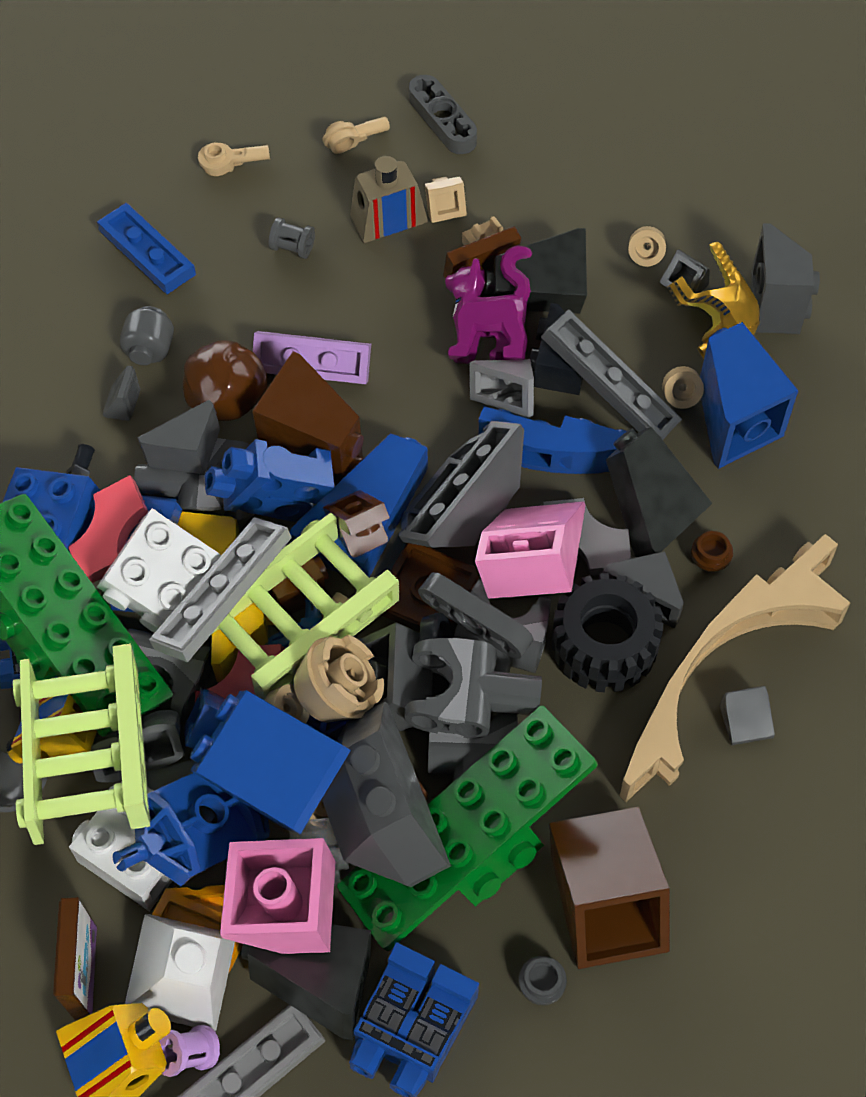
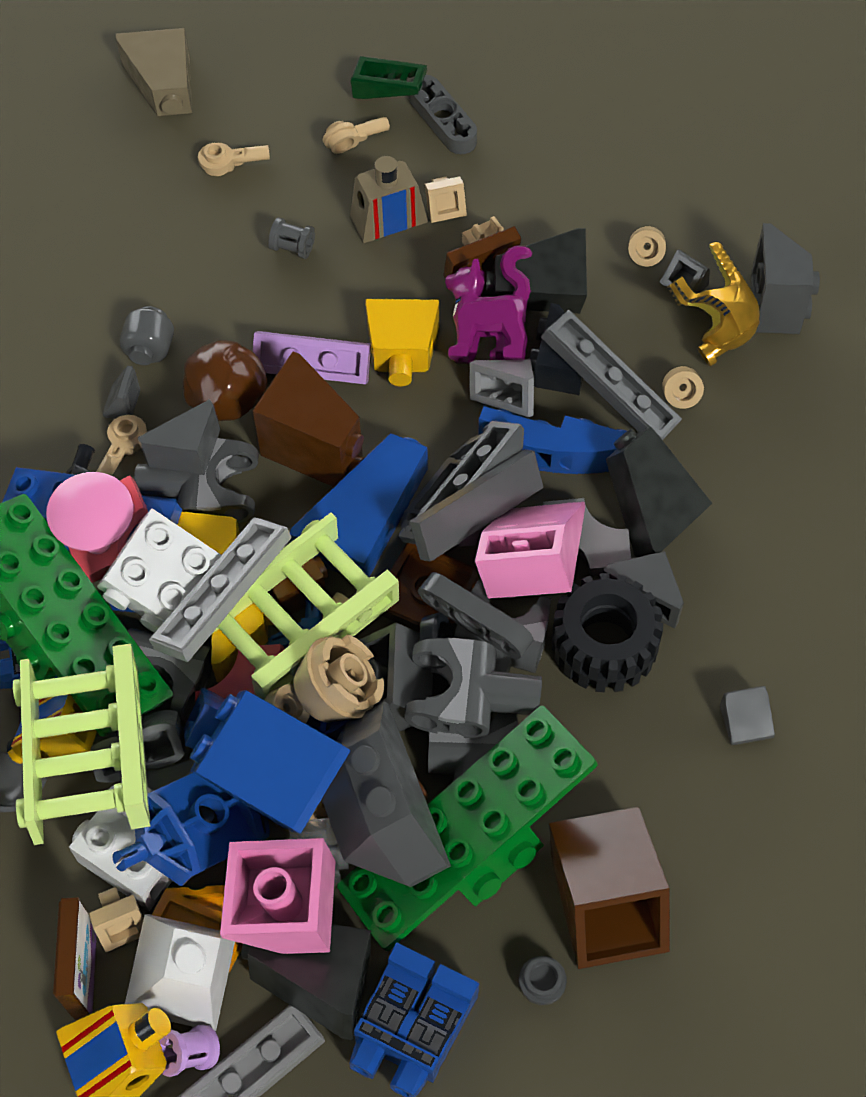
blue plate [97,203,196,294] -> none
blue hips [205,439,334,522] -> none
slope [323,490,390,557] -> none
tan slope [620,534,850,802] -> none
reddish brown plate [691,531,733,572] -> none
blue slope [700,322,798,469] -> none
none -> bright pink dish [46,472,134,554]
none -> tan tile [88,887,144,952]
none -> tan plate [96,415,147,476]
none -> dark tan slope [116,28,192,116]
none -> dark green slope [350,56,427,99]
none -> yellow torso [366,299,439,387]
none -> dark grey tile [409,449,544,562]

